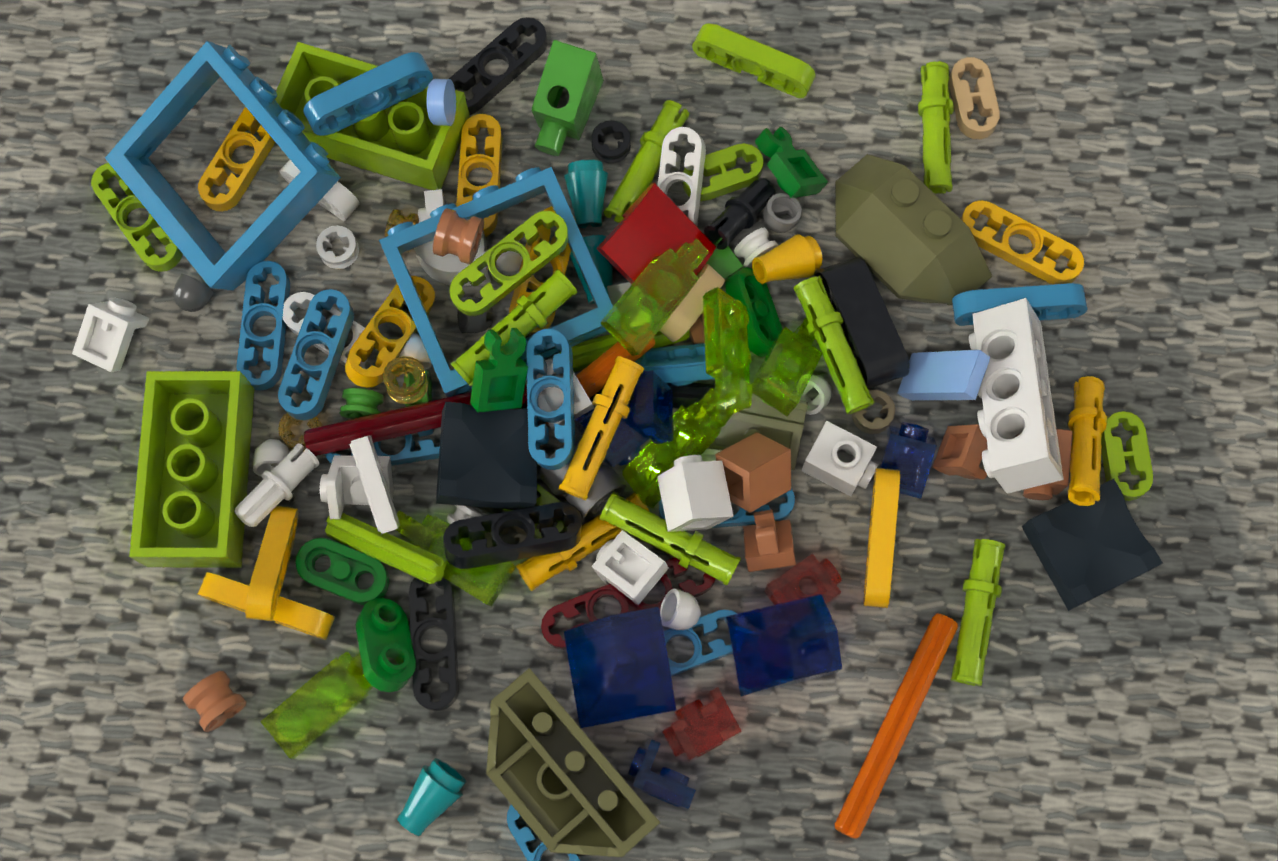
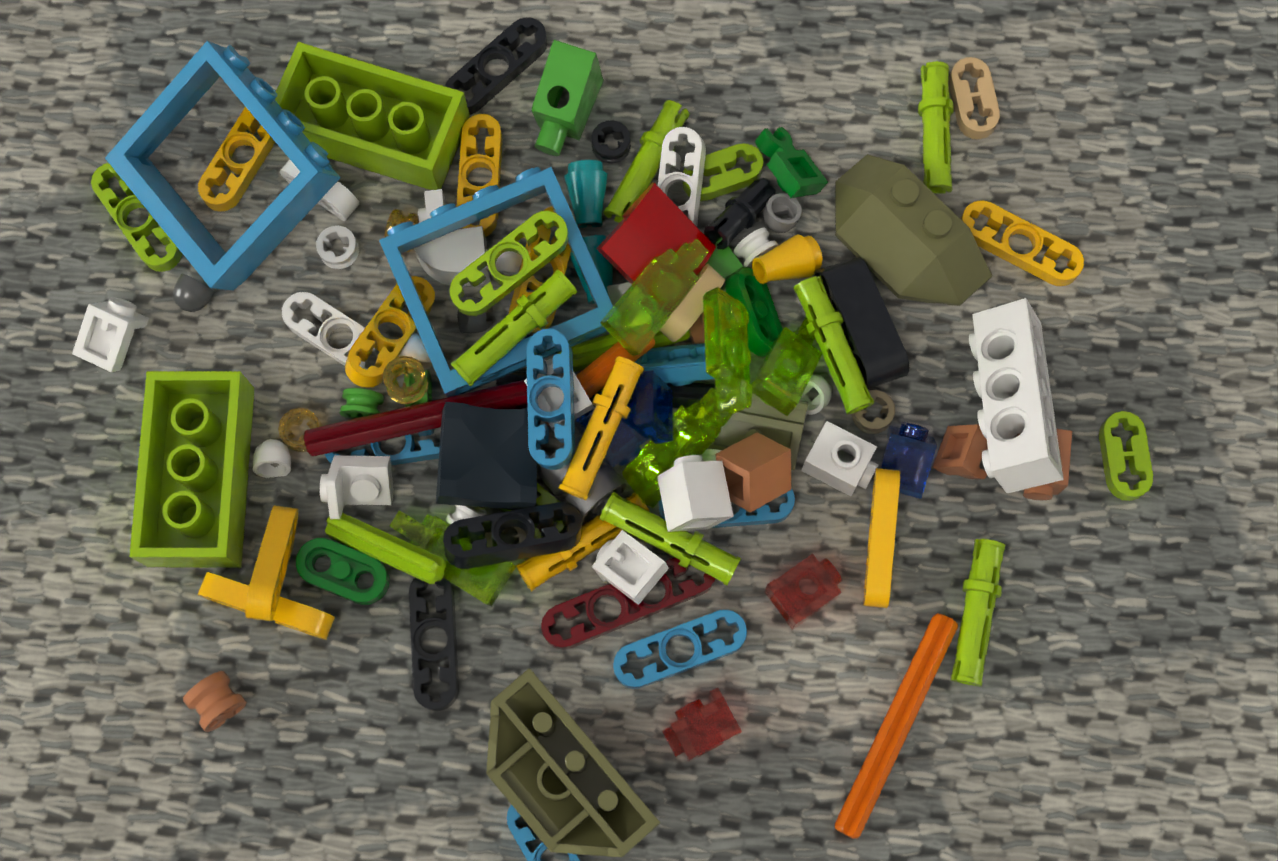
white axle [234,443,320,527] -> none
dark azure beam [237,261,290,390] -> none
clear neon green hinge [260,651,373,759] -> none
dark azure beam [278,289,354,420] -> none
dark azure beam [303,52,433,136] -> none
white tile [349,435,400,534] -> none
green plate [355,598,416,692] -> none
teal cone [397,758,466,836] -> none
light blue tile [426,79,456,126] -> none
nougat wheel [433,208,484,265] -> none
green plate [470,328,528,412] -> none
clear blue slope [564,607,677,729] -> none
clear blue bracket [628,739,696,811] -> none
white hinge [660,589,701,630] -> none
lime beam [692,23,816,99] -> none
clear blue slope [726,594,842,696] -> none
nougat tile [743,509,796,572] -> none
light blue tile [897,350,990,401] -> none
dark azure beam [952,283,1087,326] -> none
black brick [1022,479,1163,611] -> none
yellow pin [1068,376,1107,506] -> none

